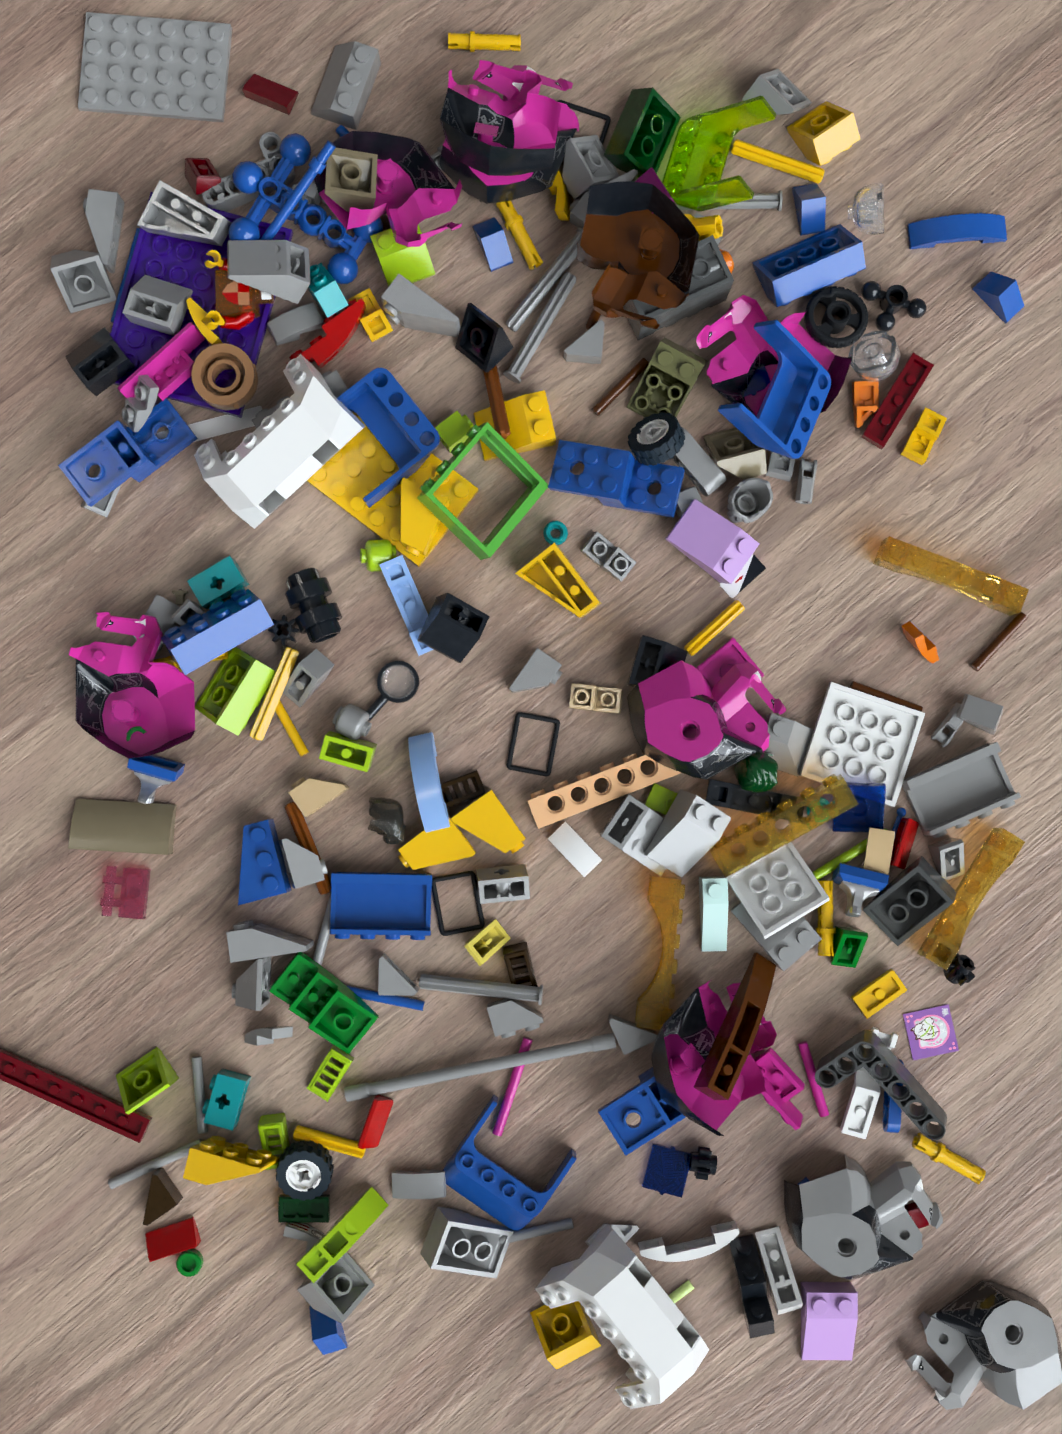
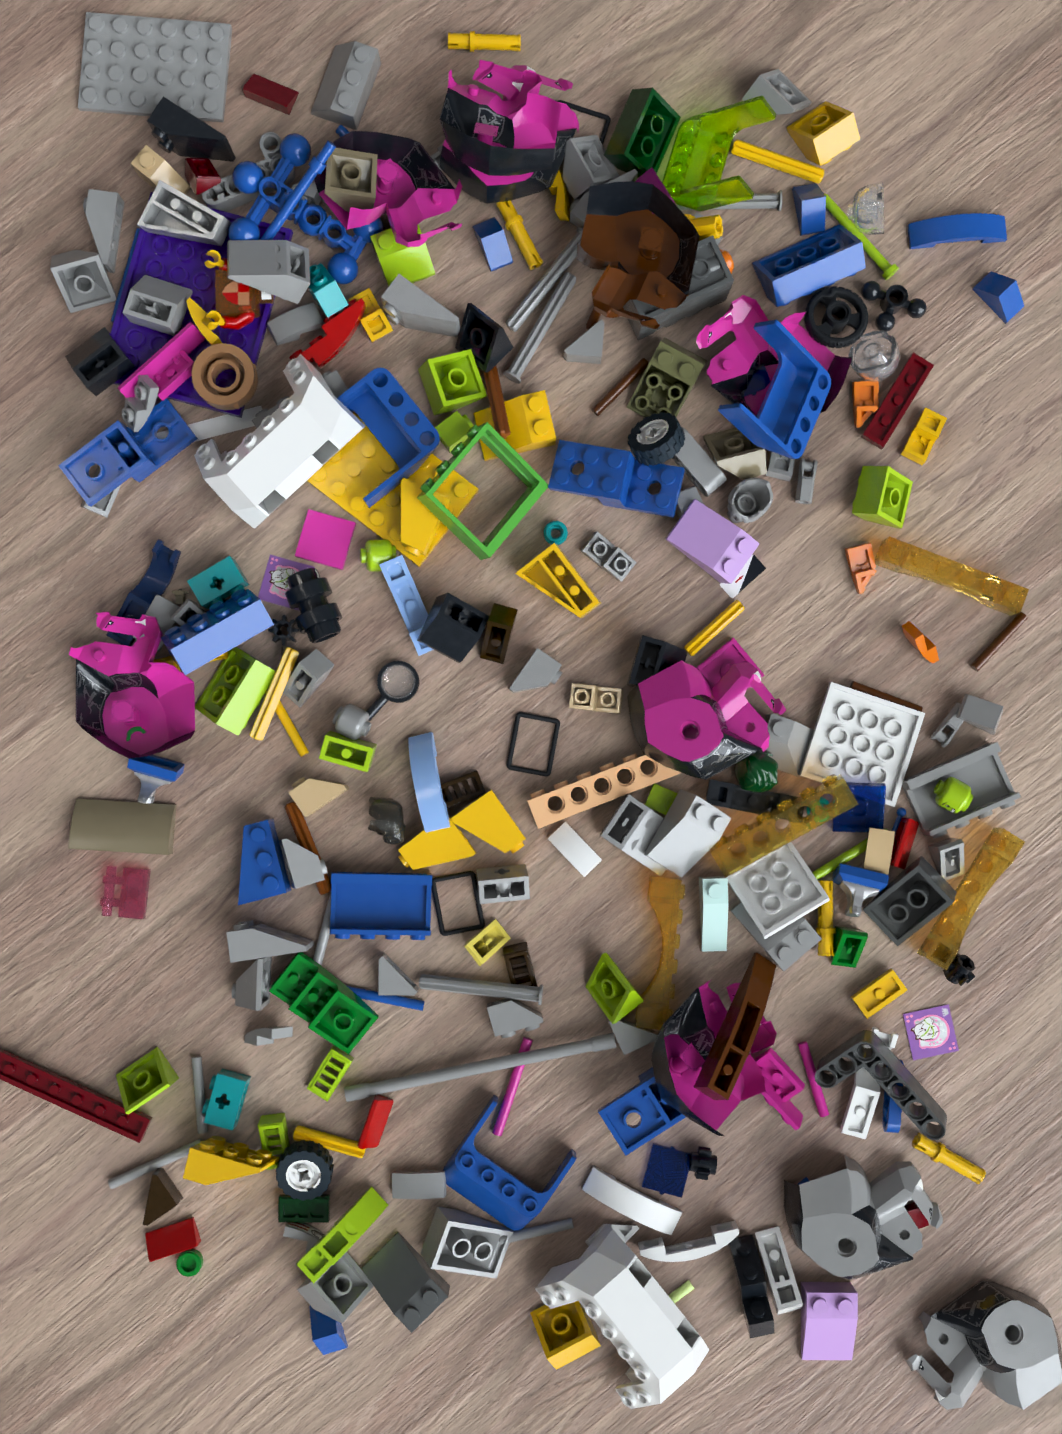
none -> dark blue piece [106,539,181,646]
none -> tan slope [130,145,191,194]
none -> black slope [147,96,236,162]
none -> sticker [258,555,315,611]
none -> dark pink tile [295,509,356,570]
none -> dark grey slope [362,1232,450,1333]
none -> lime slope [418,349,487,416]
none -> dark brown slope [480,603,518,664]
none -> white slope [582,1166,682,1235]
none -> lime slope [585,953,644,1024]
none -> lime bar [824,193,899,280]
none -> orange slope [845,543,877,594]
none -> lime slope [852,466,913,529]
none -> lime head [933,777,974,814]

